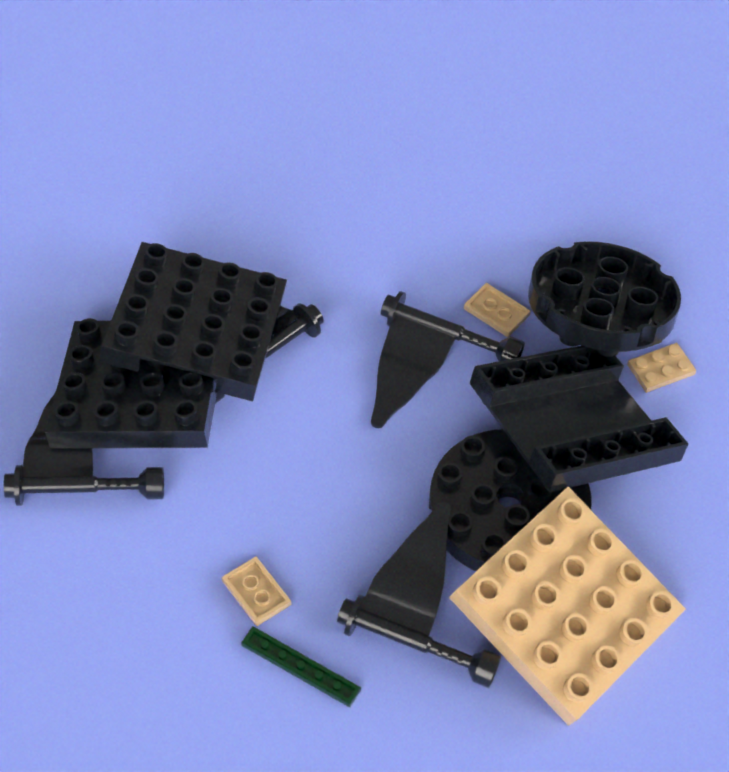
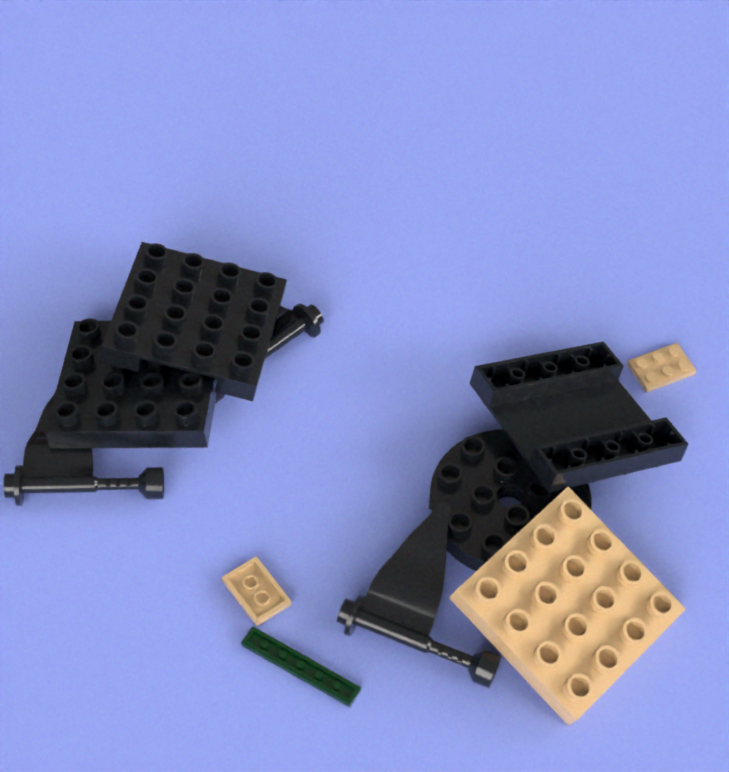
black flag [371,291,525,428] -> none
tan plate [464,283,531,337] -> none
black plate [528,242,681,357] -> none

